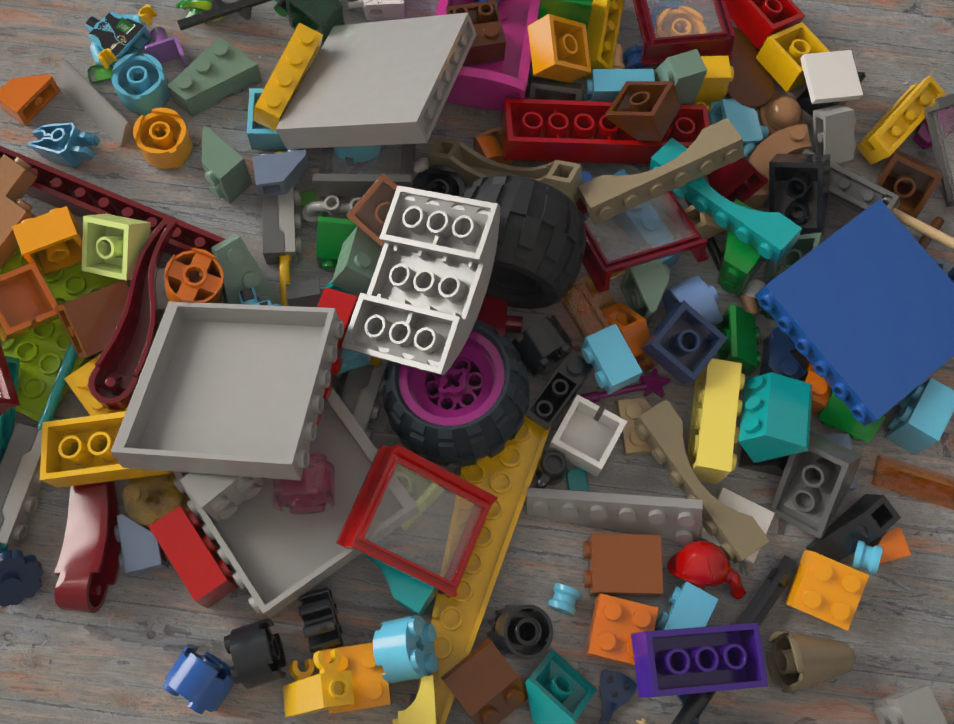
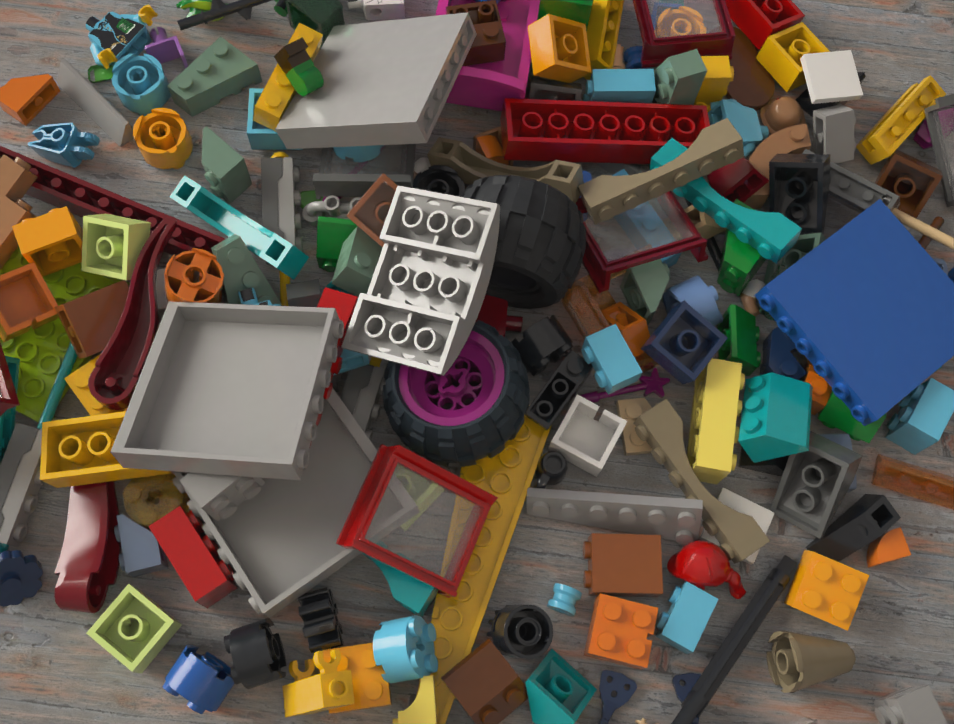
sand blue slope [252,149,309,198] -> none
clear pink brick [273,453,335,514] -> none
teal piece [566,468,590,492] -> none
reddish brown slope [605,81,681,142] -> none
dark purple brick [631,623,768,697] -> none
medium azure wheel [852,540,883,575] -> none
none -> yellowish green brick [86,584,182,674]
none -> teal arch [170,175,309,280]
none -> leg [274,37,324,96]

